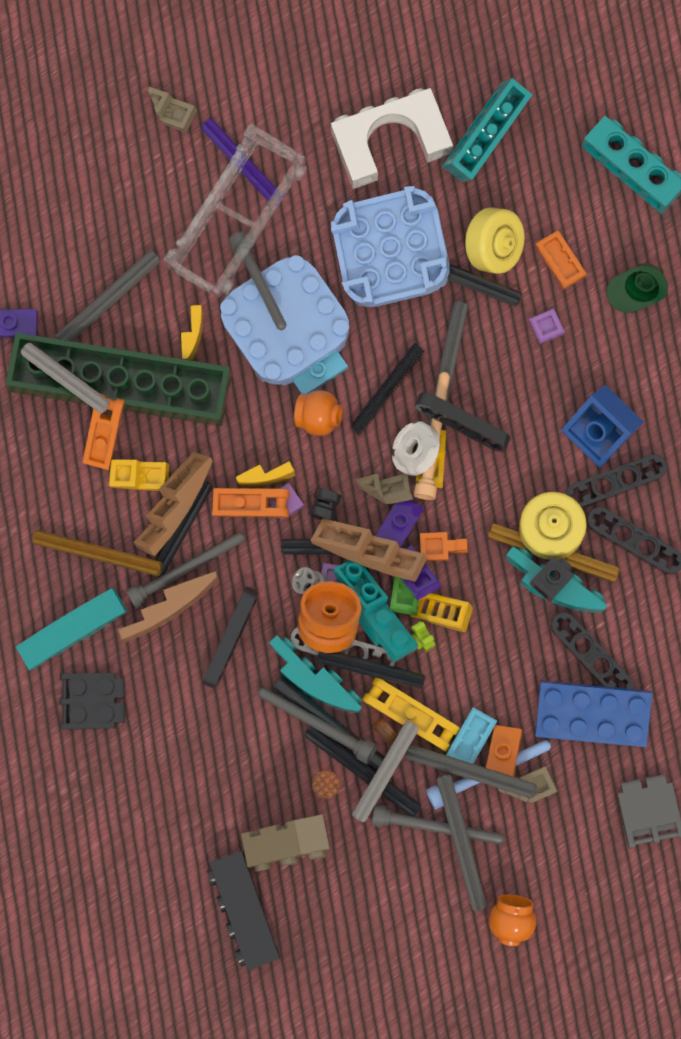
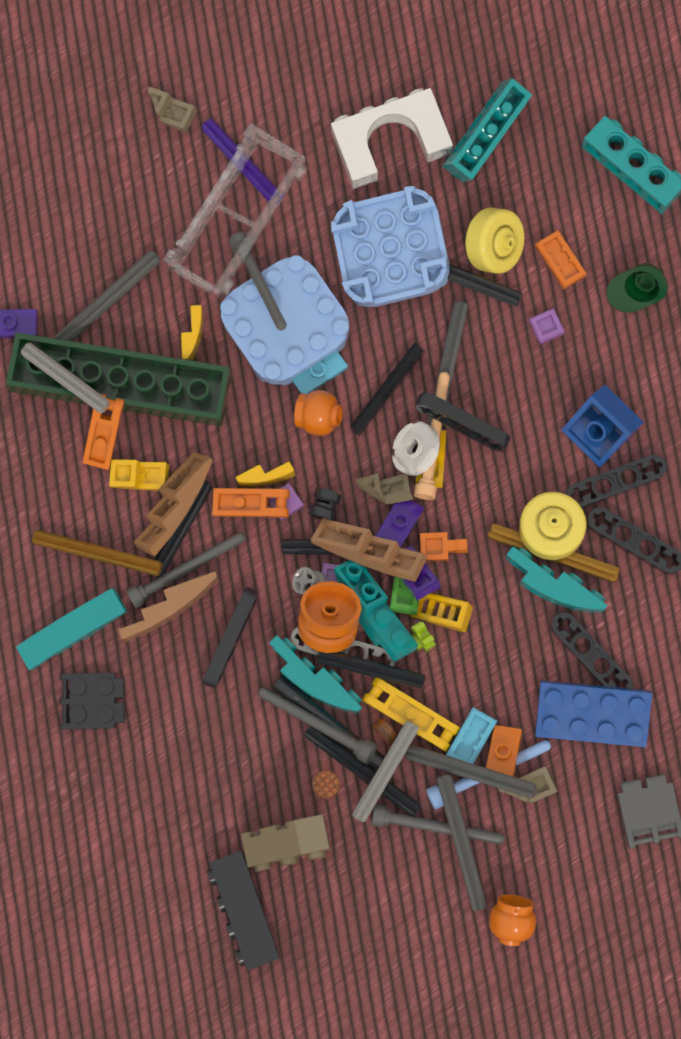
black brick [529,557,574,602] -> none

